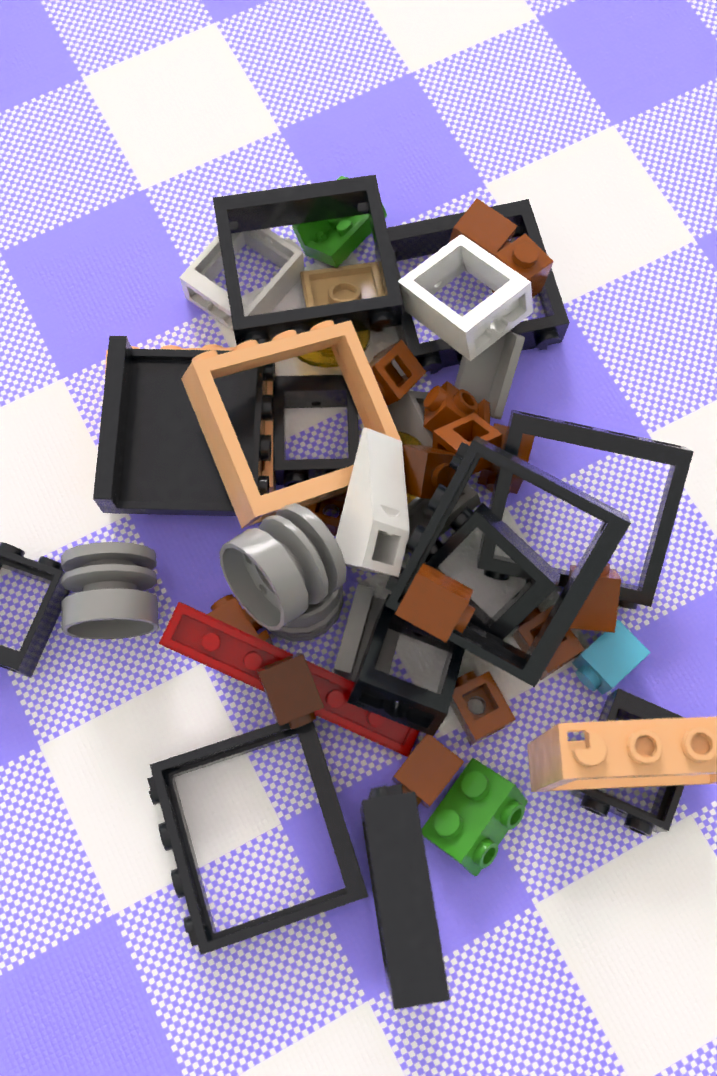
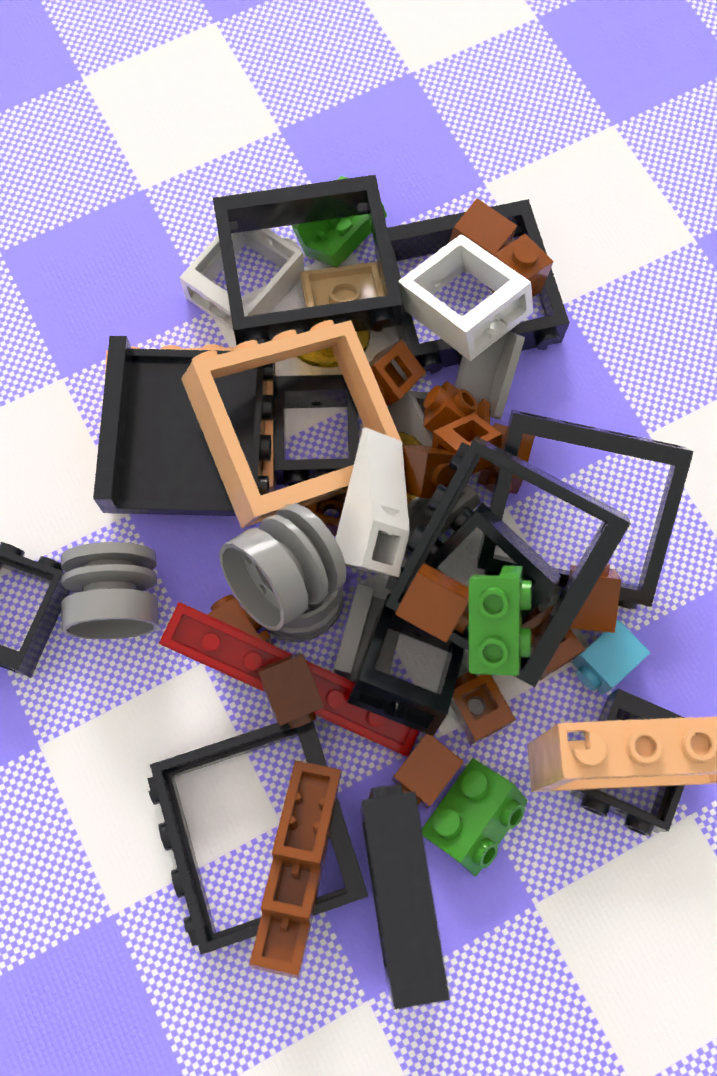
none -> dark orange slope [249,760,342,979]
none -> bright green bracket [469,565,532,676]

